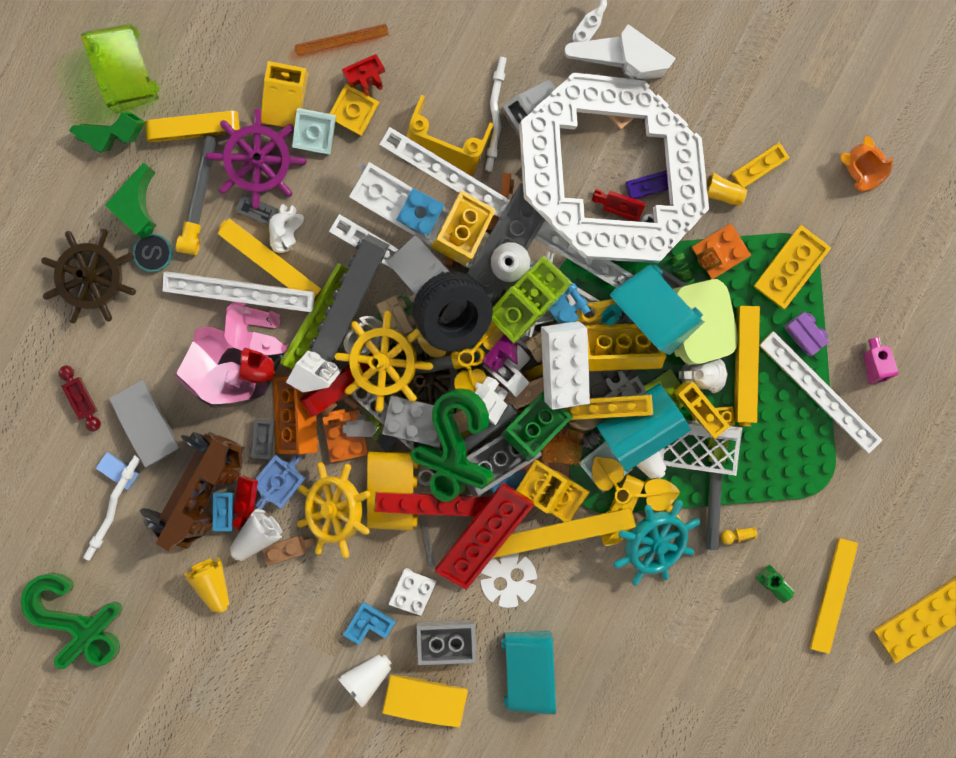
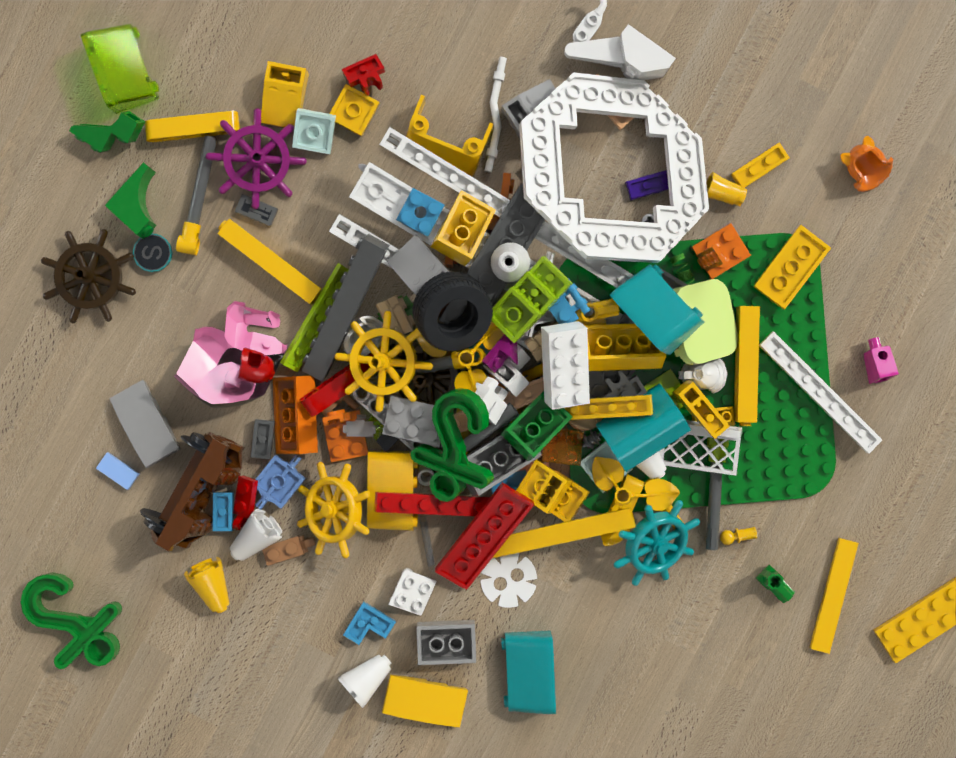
dark red plate [58,365,101,432] -> none
white bar [83,455,141,561] -> none
white plate [163,272,315,312] -> none
white helmet [269,204,304,253] -> none
white slope [286,350,342,392] -> none
clear orange axle [295,24,389,56] -> none
red plate [592,189,645,222] -> none
teal piece [600,304,623,326] -> none
medium lavender brick [784,312,829,357] -> none

